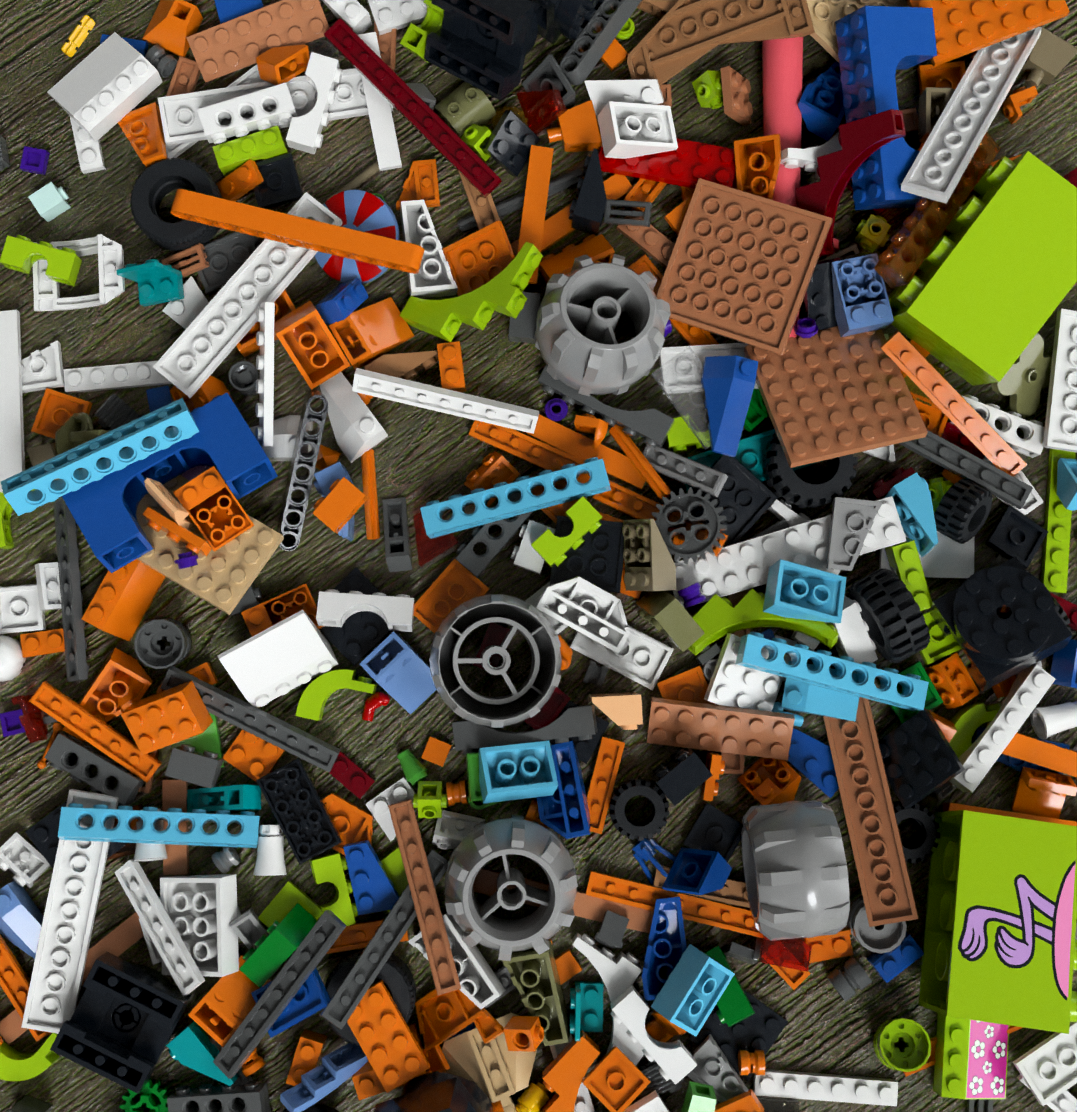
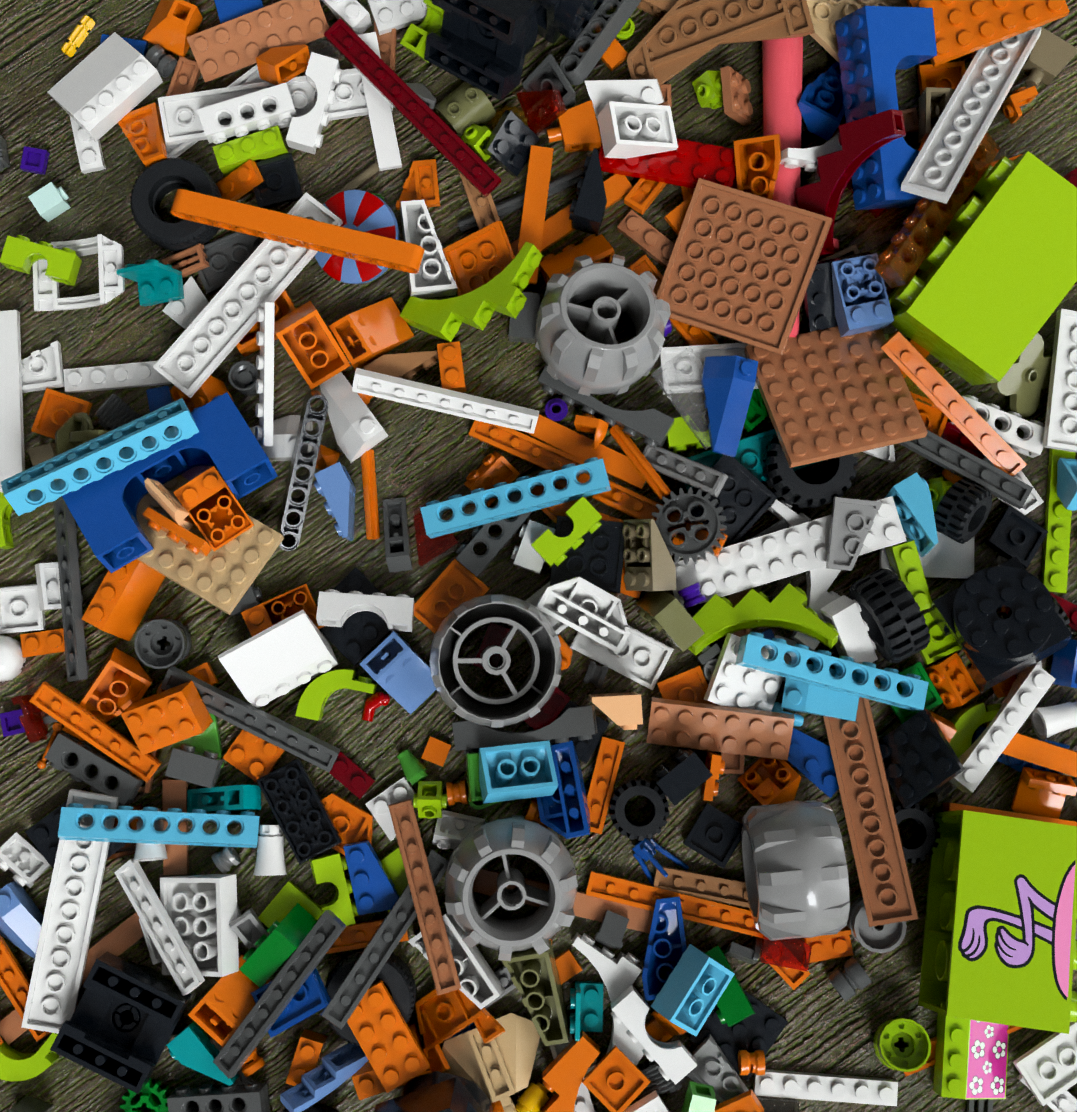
dark purple plate [174,551,199,569] -> none
orange brick [313,477,368,534] -> none
blue brick [315,277,368,325] -> none
orange brick [503,1016,544,1052] -> none
dark grey tile [604,199,653,227] -> none
blue slope [662,847,732,895] -> none
medium azure slope [763,559,847,623] -> none
dark purple plate [794,318,818,338] -> none
lime brick [854,214,891,253] -> none
blue brick [866,932,924,983] -> none
dark red plate [867,467,915,501] -> none

